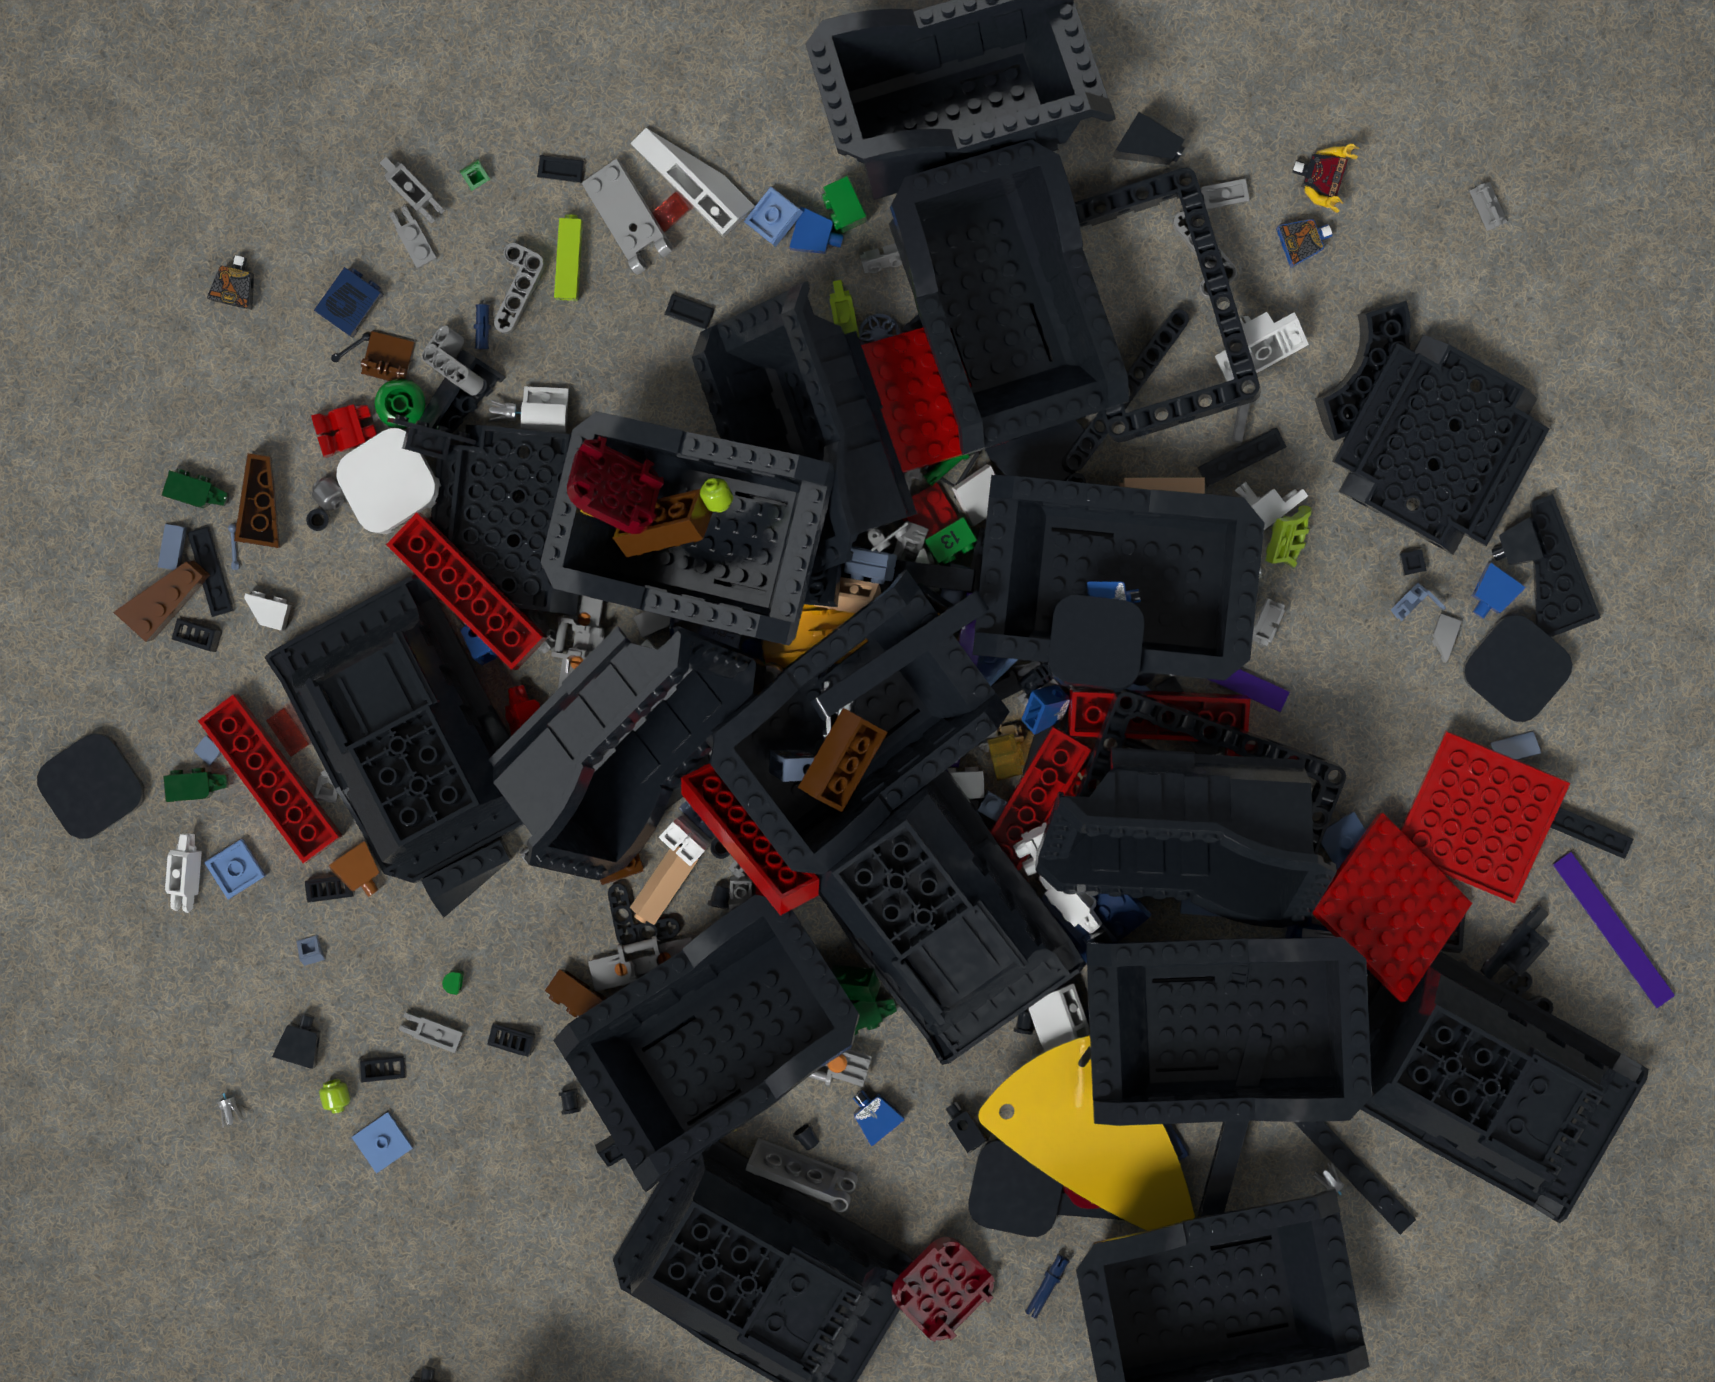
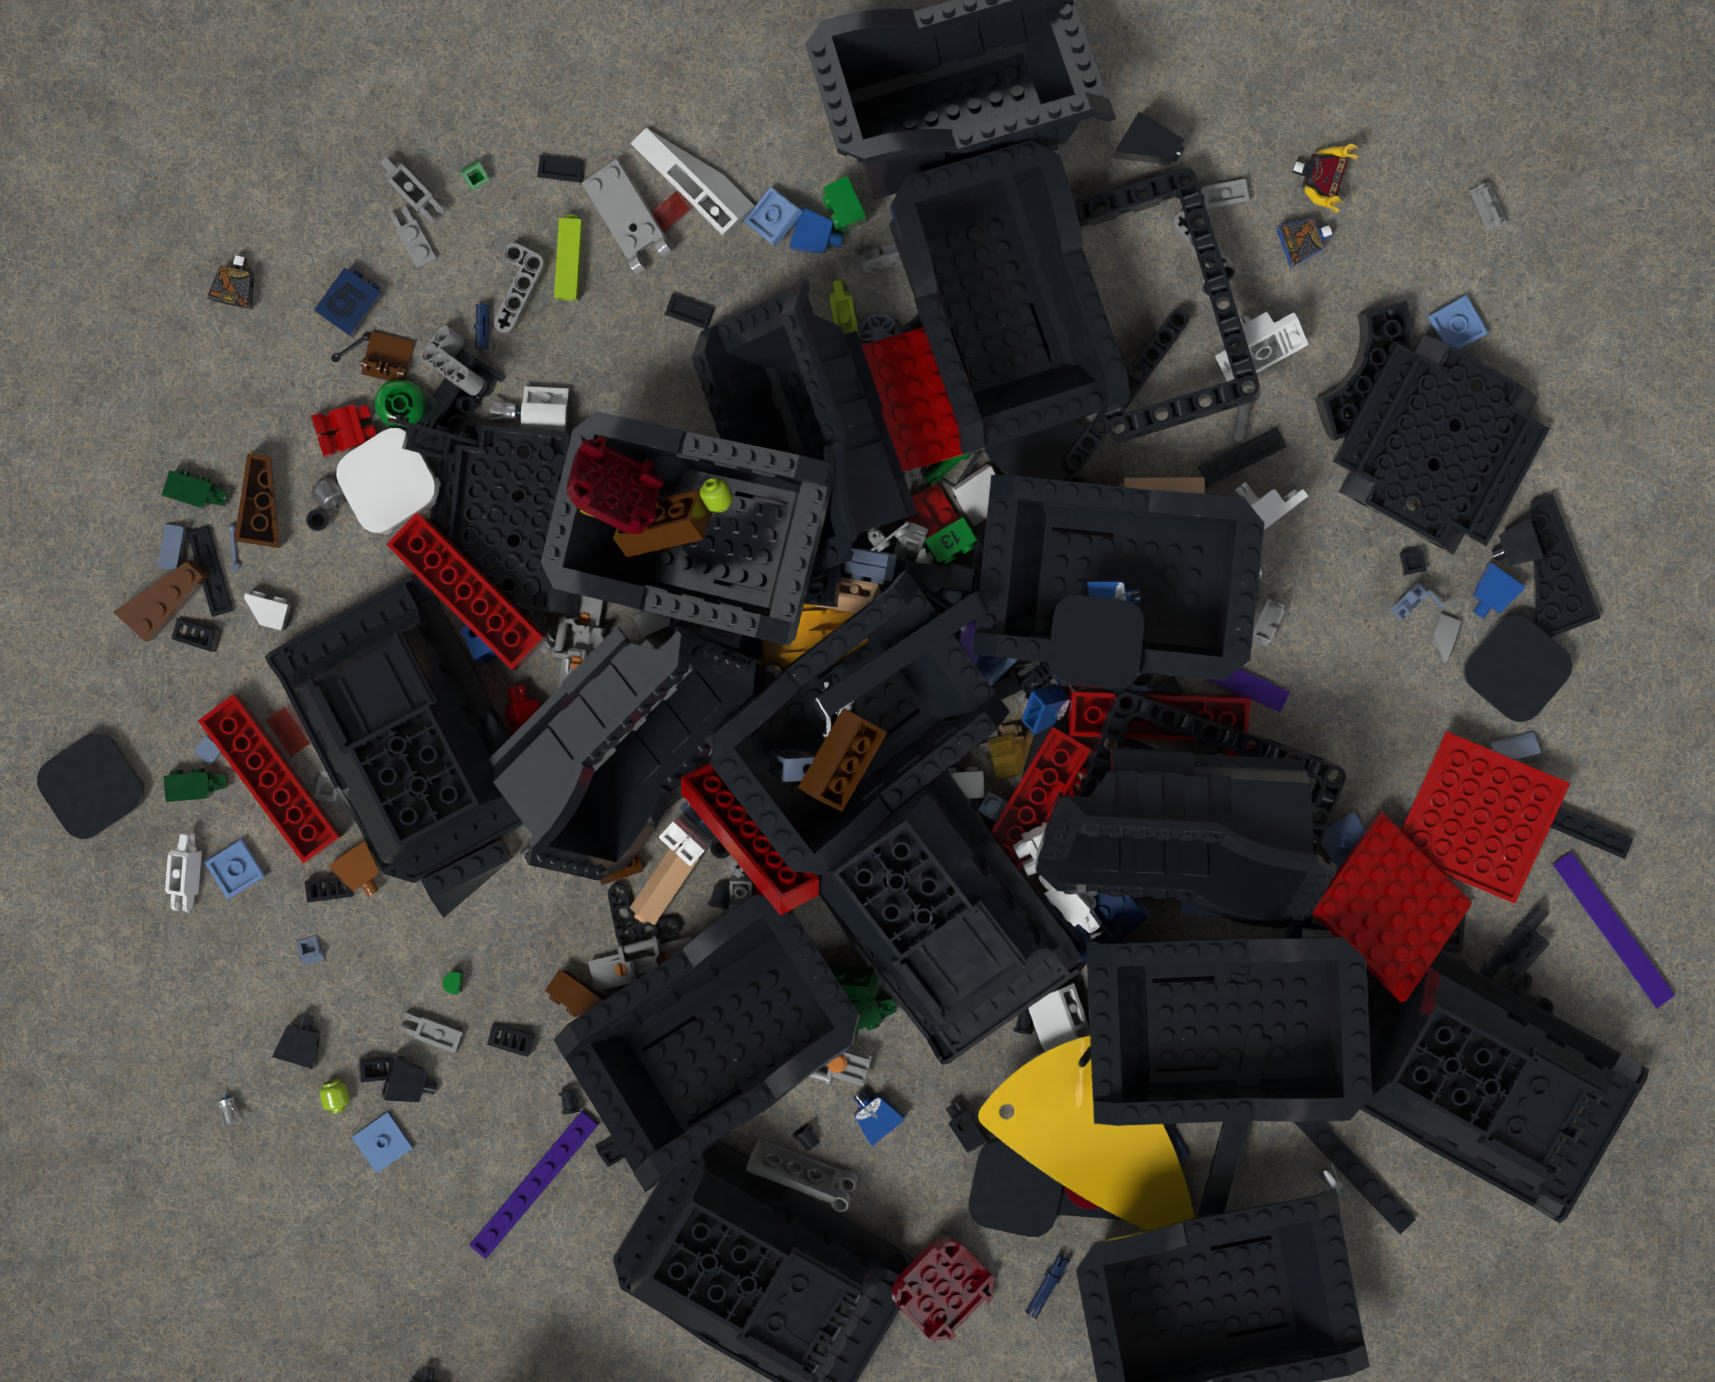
lime plate [1265,505,1311,568] -> none
none -> black torso [381,1055,437,1102]
none -> dark purple tile [469,1110,599,1260]
none -> medium blue plate [1427,295,1488,350]

